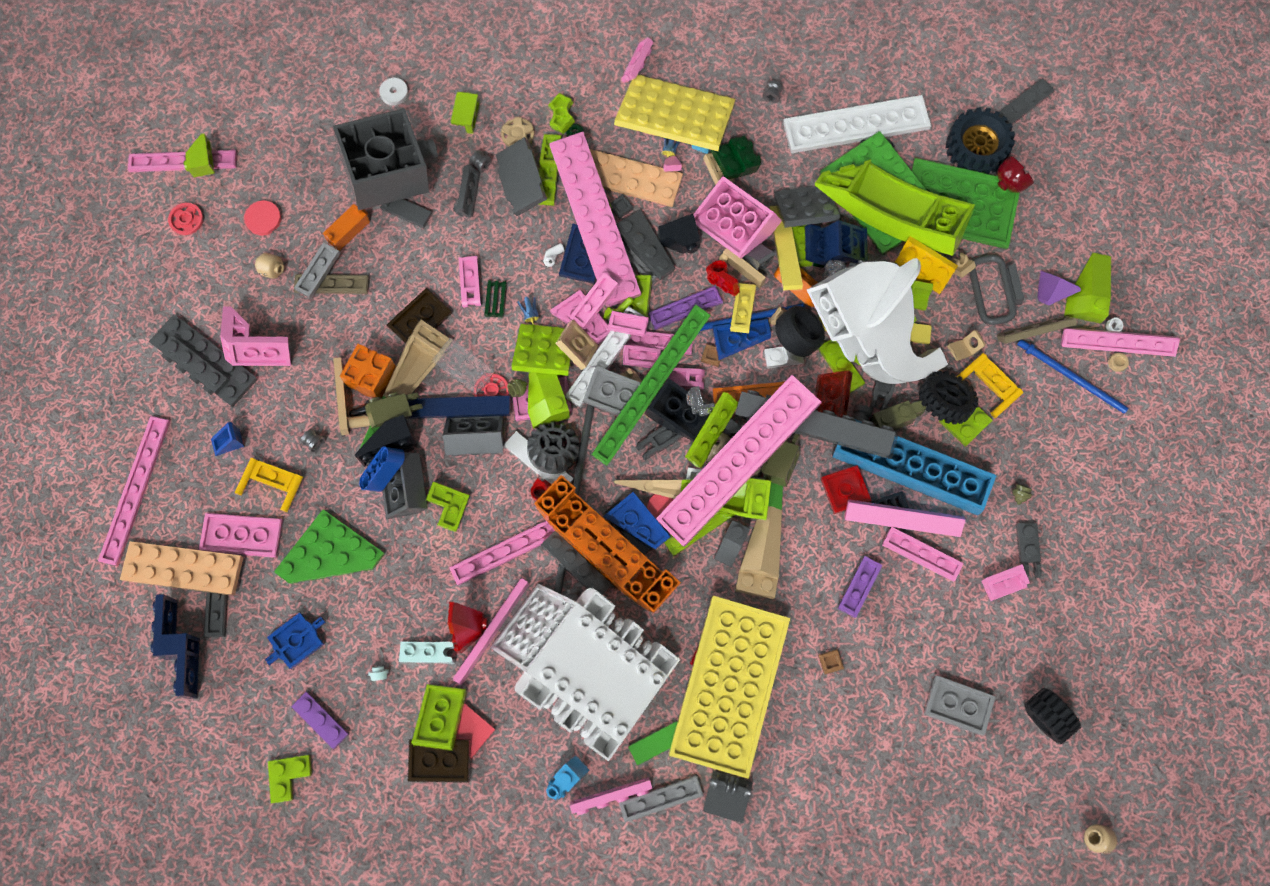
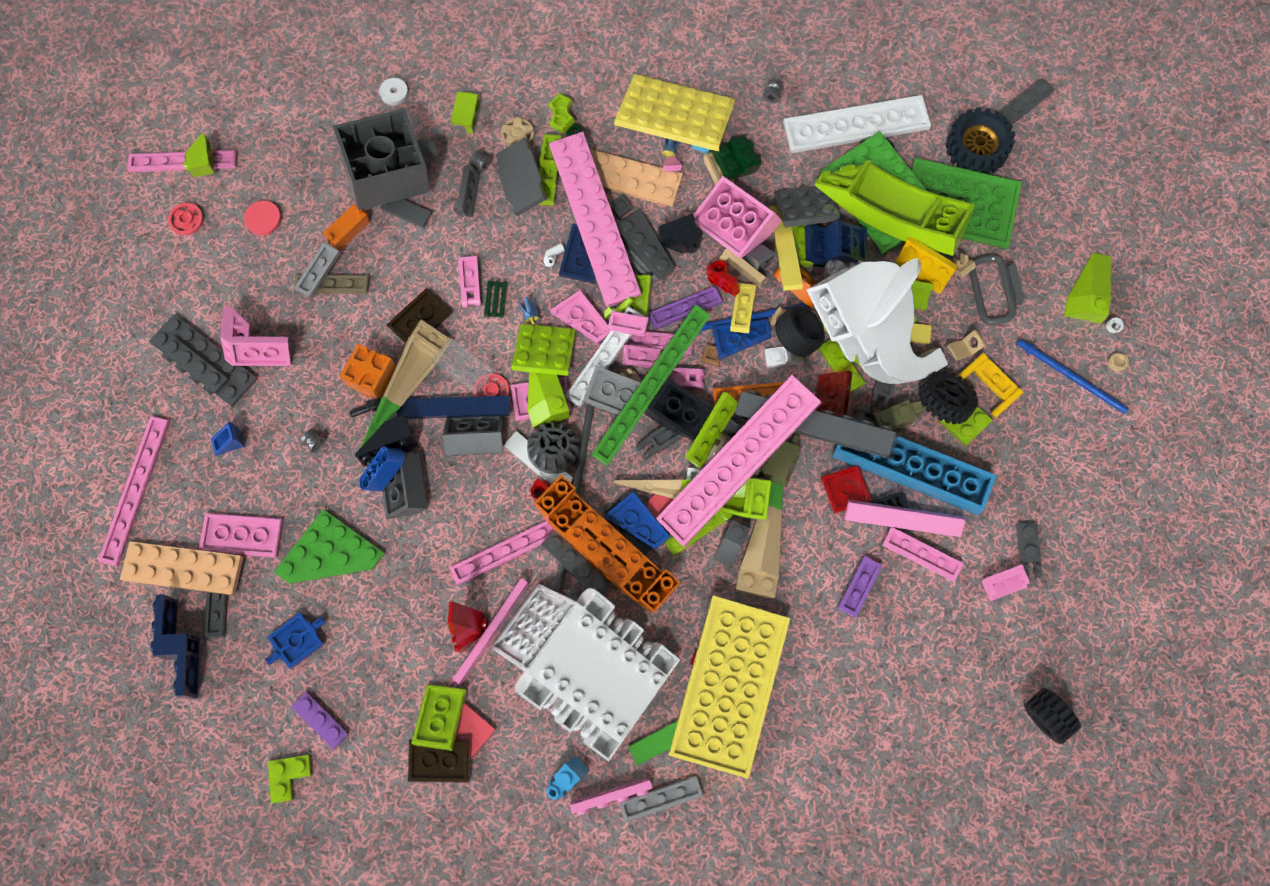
yellow plate [234,458,303,513] -> none
tan head [255,253,284,279] -> none
tan piece [333,358,370,435] -> none
olive hinge [365,392,423,429] -> none
light aqua plate [368,666,389,681] -> none
light aqua plate [399,642,456,664] -> none
lime plate [425,482,470,532] -> none
olive plate [507,379,527,397] -> none
tan plate [555,320,598,370] -> none
bright pink plate [570,272,620,329] -> none
bright pink hinge [622,38,653,83] -> none
clear bracket [686,386,715,416] -> none
dark grey hinge [702,770,753,823] -> none
medium nougat tile [818,649,844,675] -> none
light grey plate [924,675,996,736] -> none
dark red cylinder [997,156,1034,193] -> none
dark tan tile [997,315,1077,344] -> none
olive plate [1012,484,1032,505] -> none
medium lavender slope [1037,270,1081,305] -> none
bright pink tile [1061,327,1180,357] -> none
tan head [1084,824,1117,854] -> none

